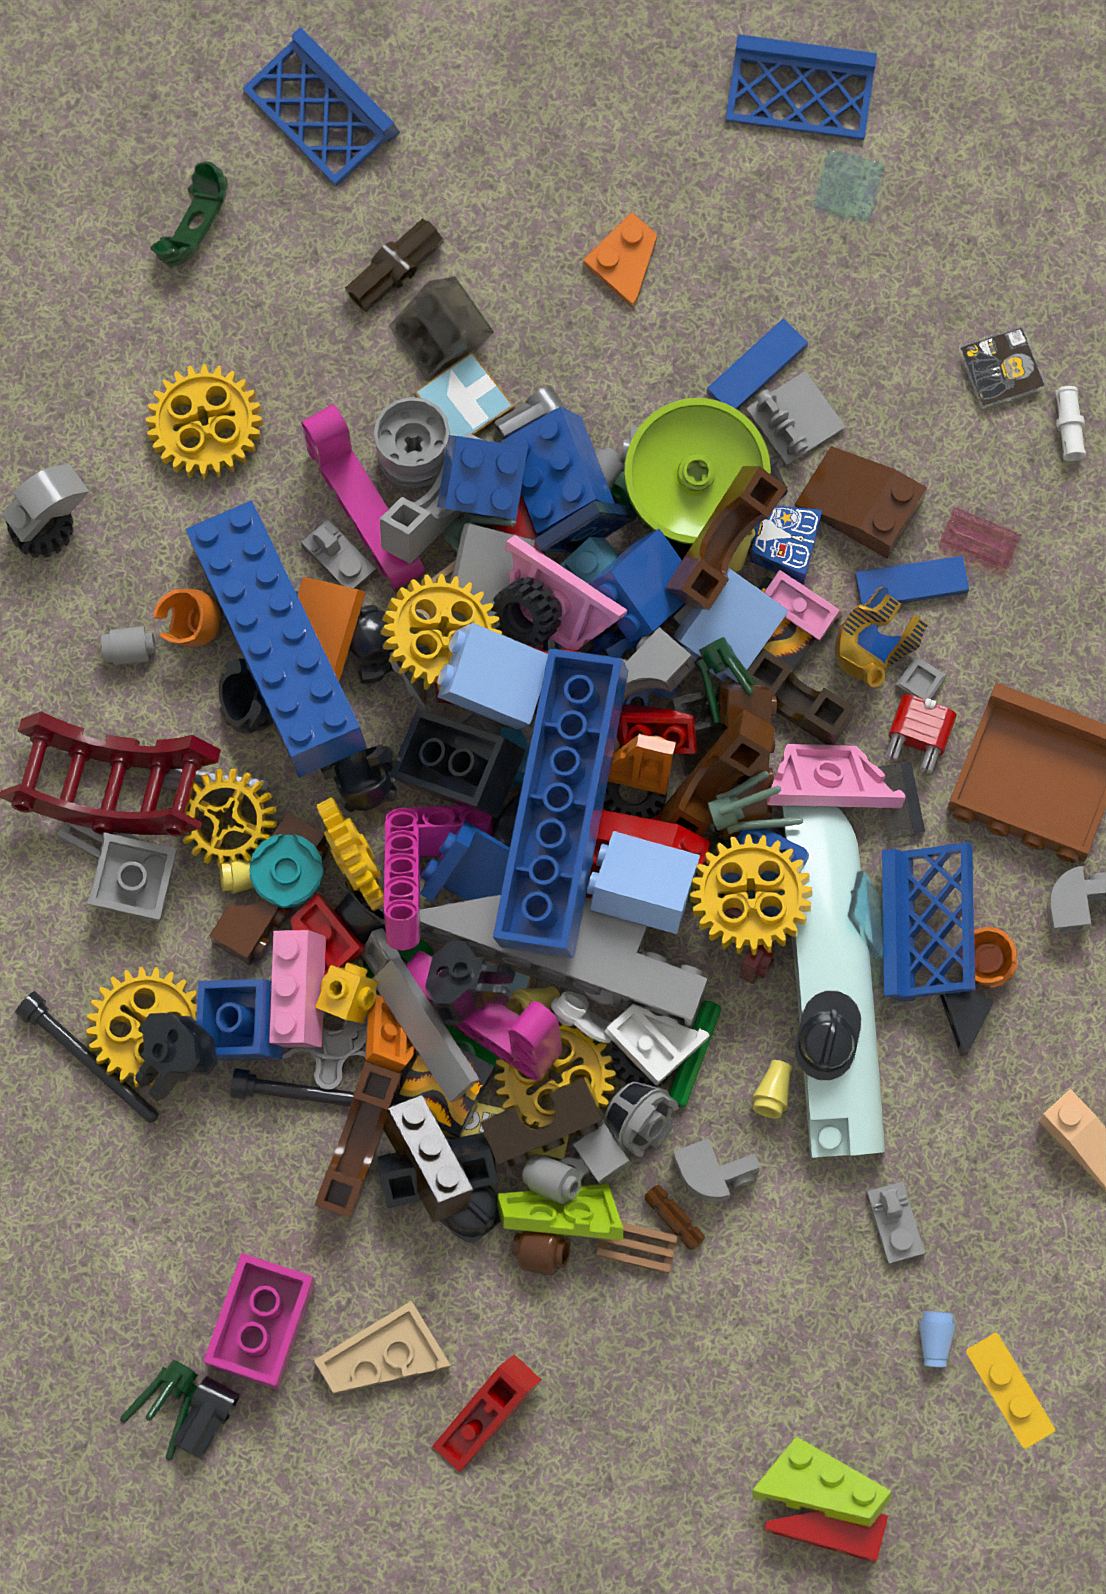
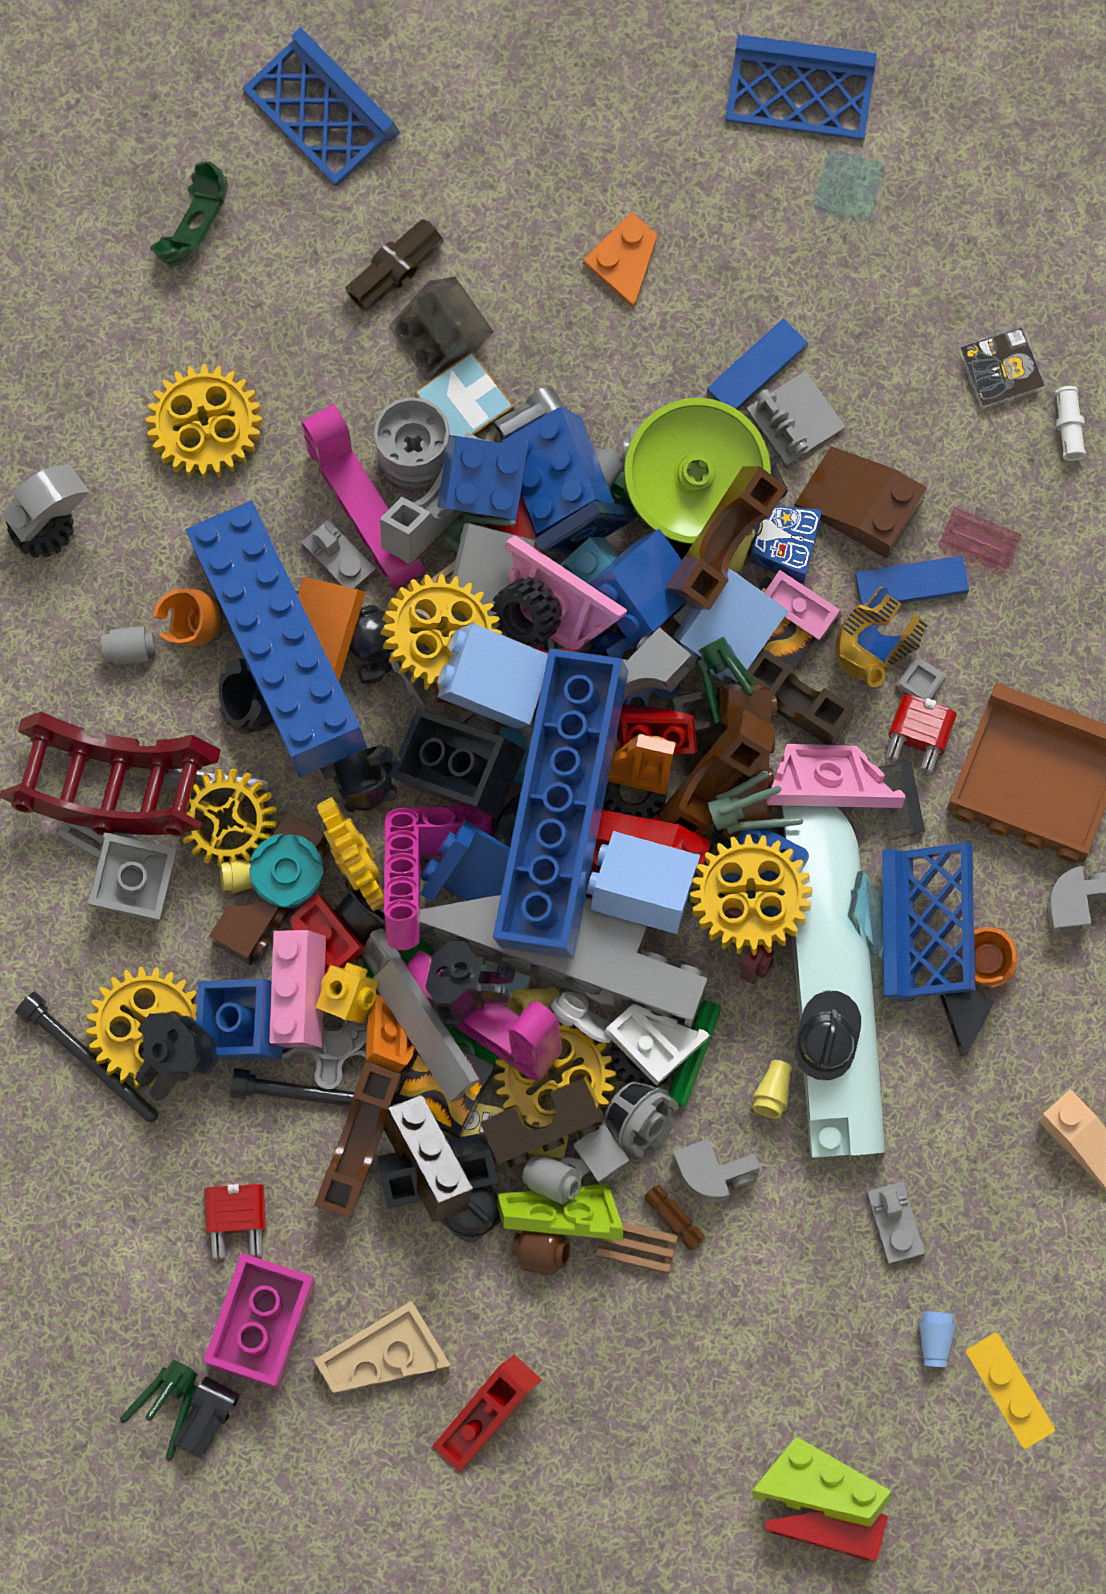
none -> red piece [204,1184,266,1260]

